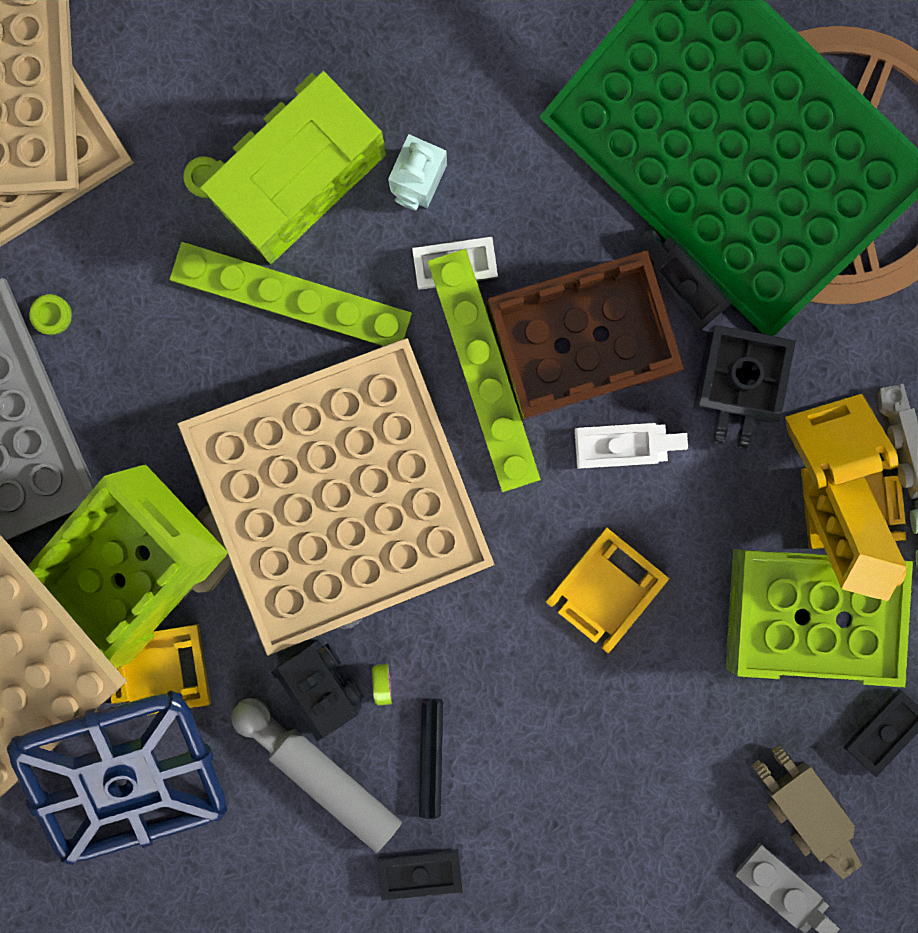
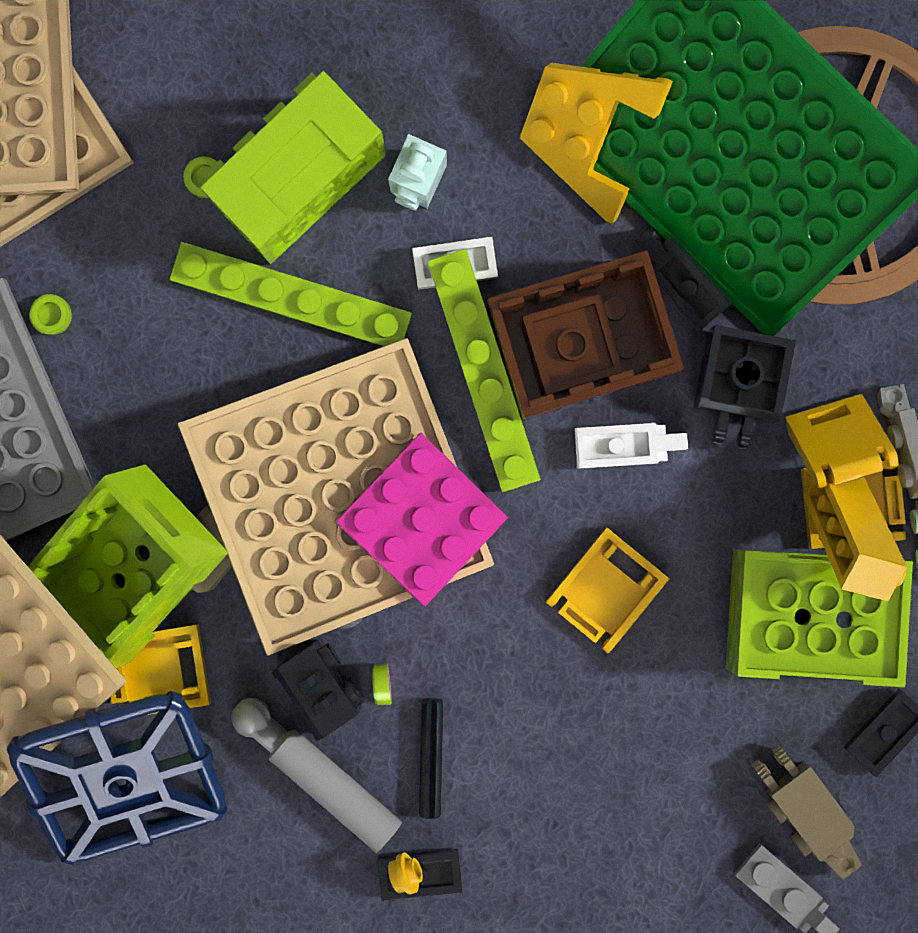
none -> dark pink plate [335,433,508,607]
none -> yellow plate [388,852,423,894]
none -> yellow wing [520,63,673,224]
none -> reddish brown plate [521,294,624,396]

